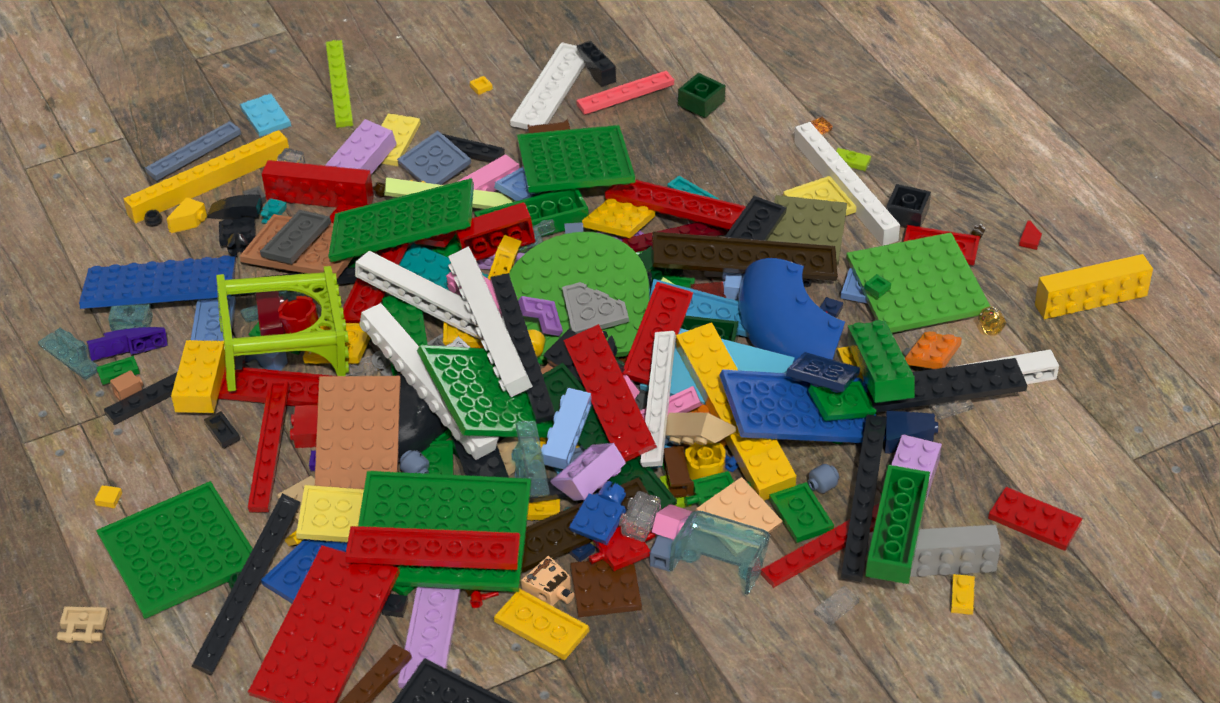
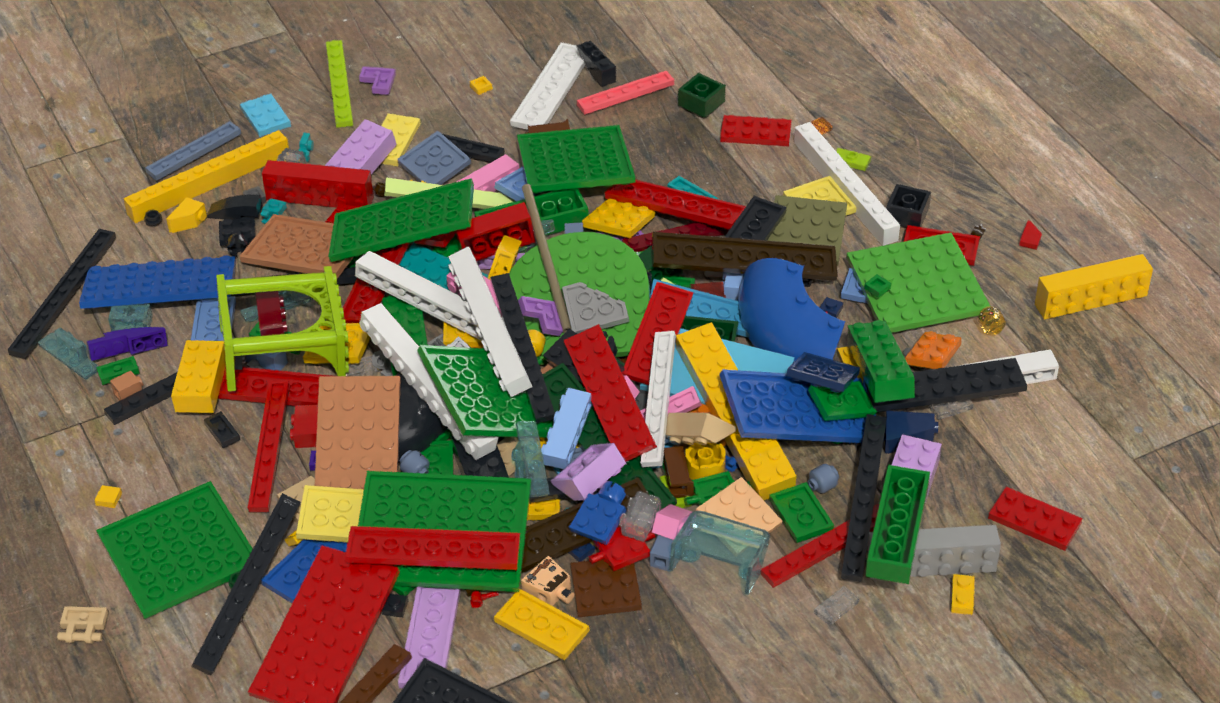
dark grey plate [260,210,331,264] -> none
red cylinder [278,296,319,334] -> none
none -> black plate [7,229,116,359]
none -> teal plate [296,133,314,161]
none -> medium lavender plate [359,67,396,95]
none -> dark tan piece [522,184,572,333]
none -> red plate [720,115,792,147]

